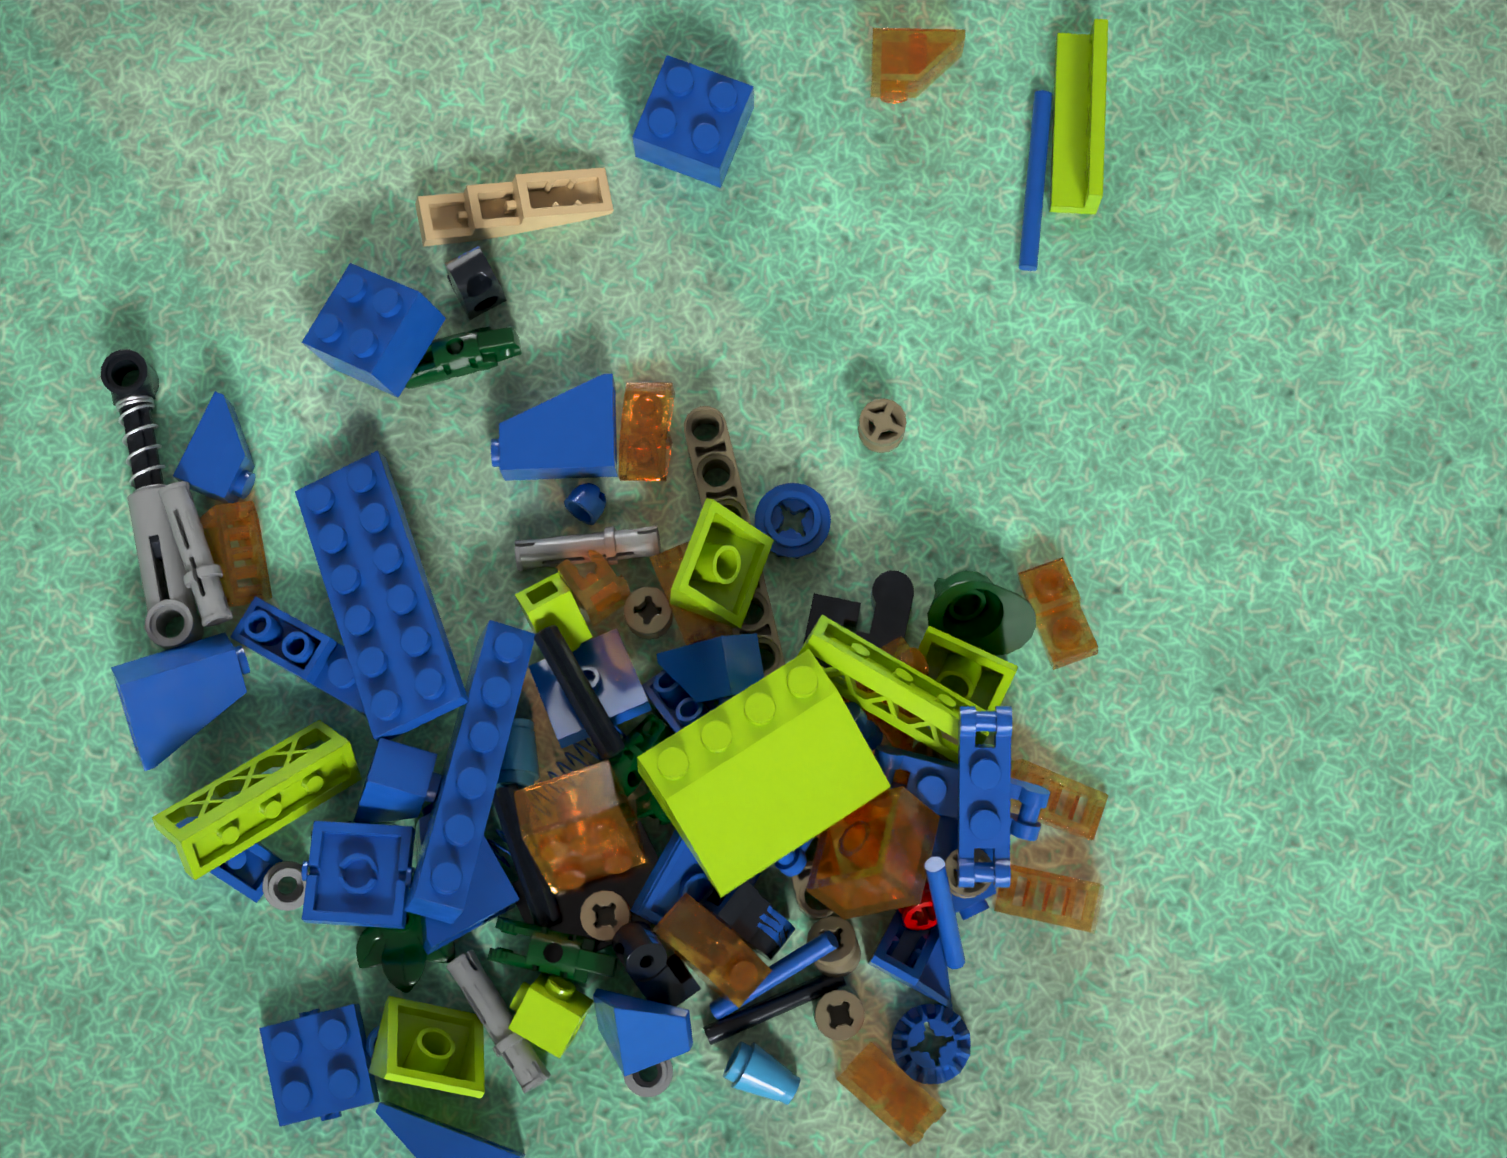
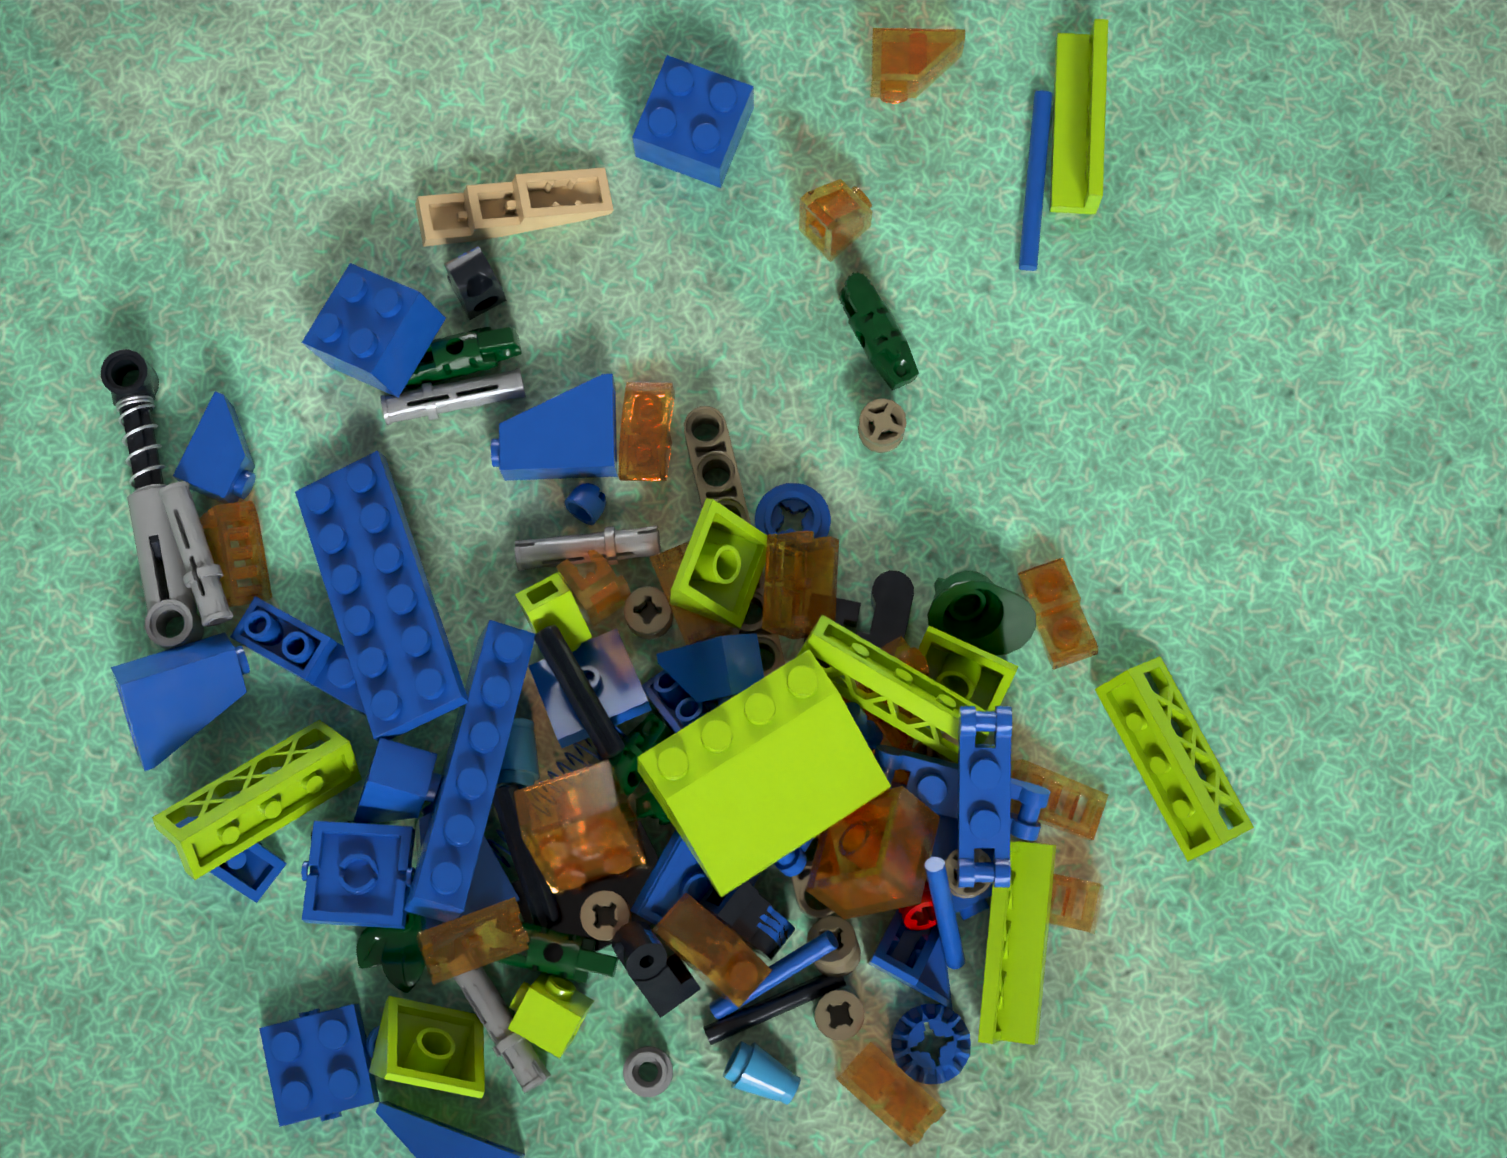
light grey plate [262,861,309,911] -> none
blue slope [593,988,693,1077] -> none
none -> light grey pin [380,368,526,425]
none -> clear orange hinge [416,897,529,985]
none -> clear orange hinge [762,531,839,639]
none -> clear orange slope [799,179,873,262]
none -> dark green hinge [839,272,919,390]
none -> lime fence [978,840,1056,1045]
none -> lime fence [1095,656,1254,862]

